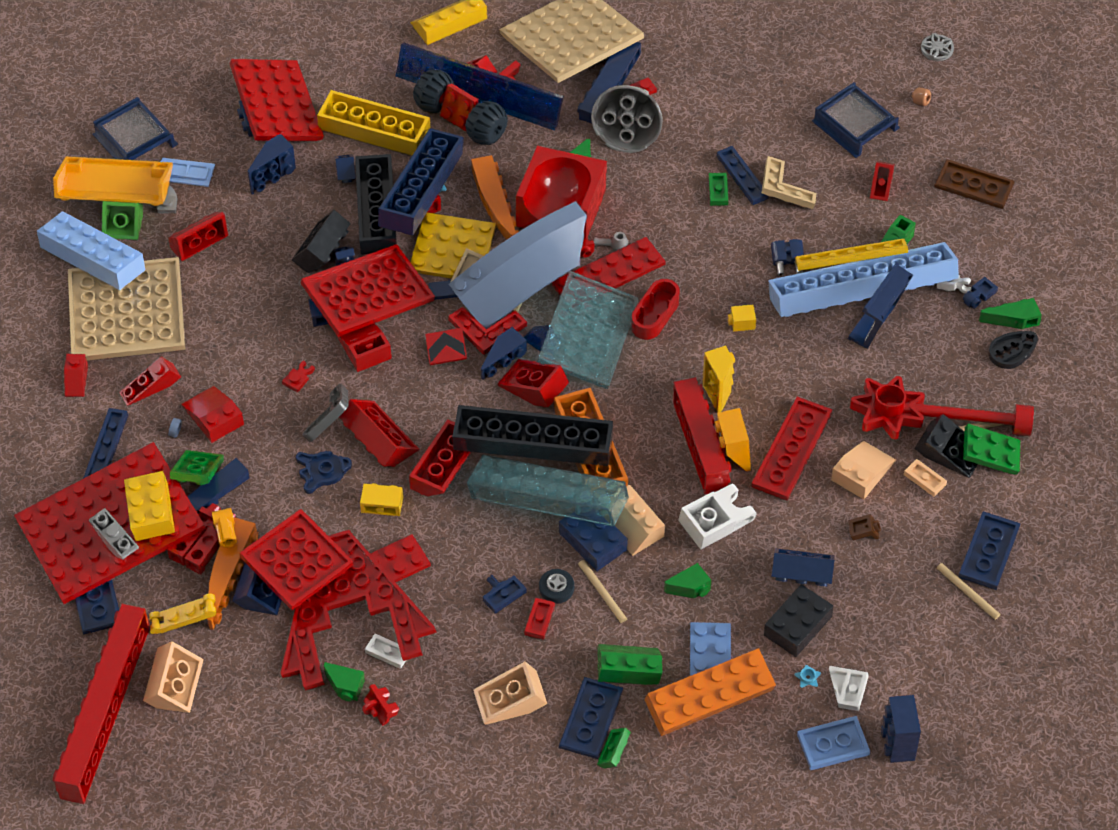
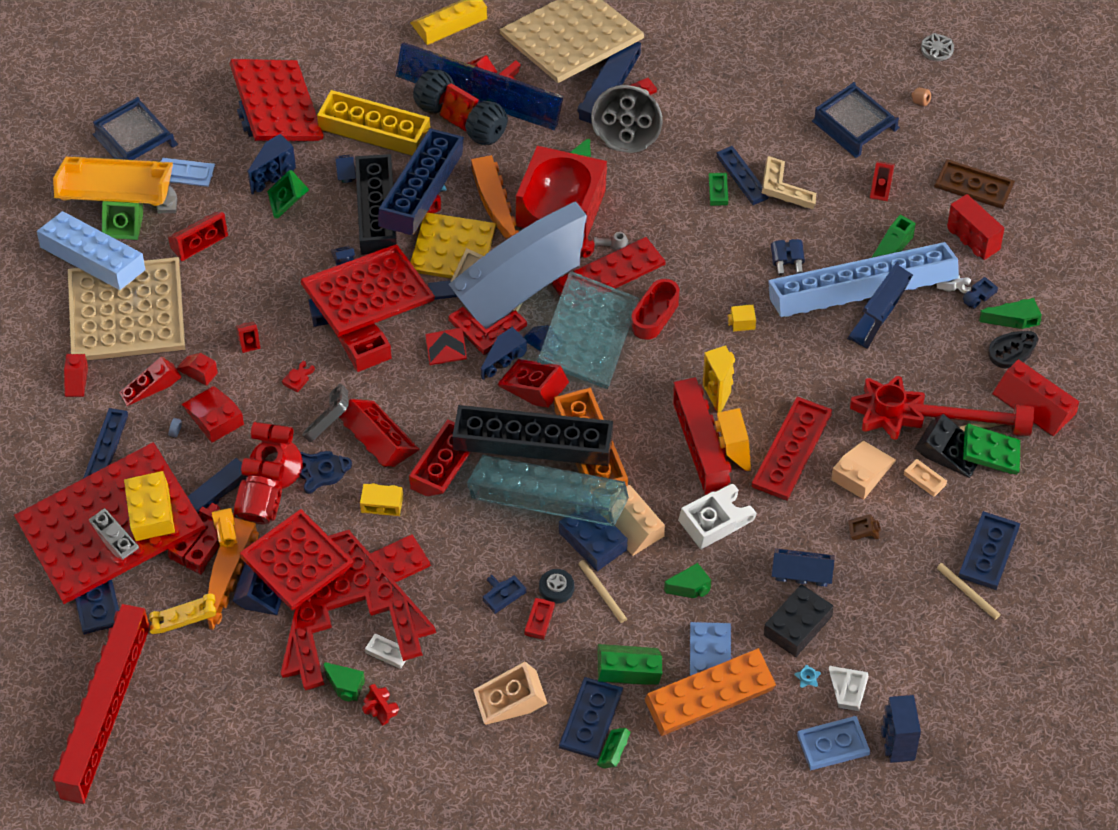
light nougat slope [143,642,204,713] -> none
green plate [170,450,224,485] -> none
black brick [292,210,351,273] -> none
yellow tile [795,239,908,271] -> none
none -> red slope [176,353,218,386]
none -> red piece [234,422,303,525]
none -> red slope [235,321,261,353]
none -> green slope [267,170,309,219]
none -> red brick [947,194,1005,260]
none -> red slope [992,359,1080,436]

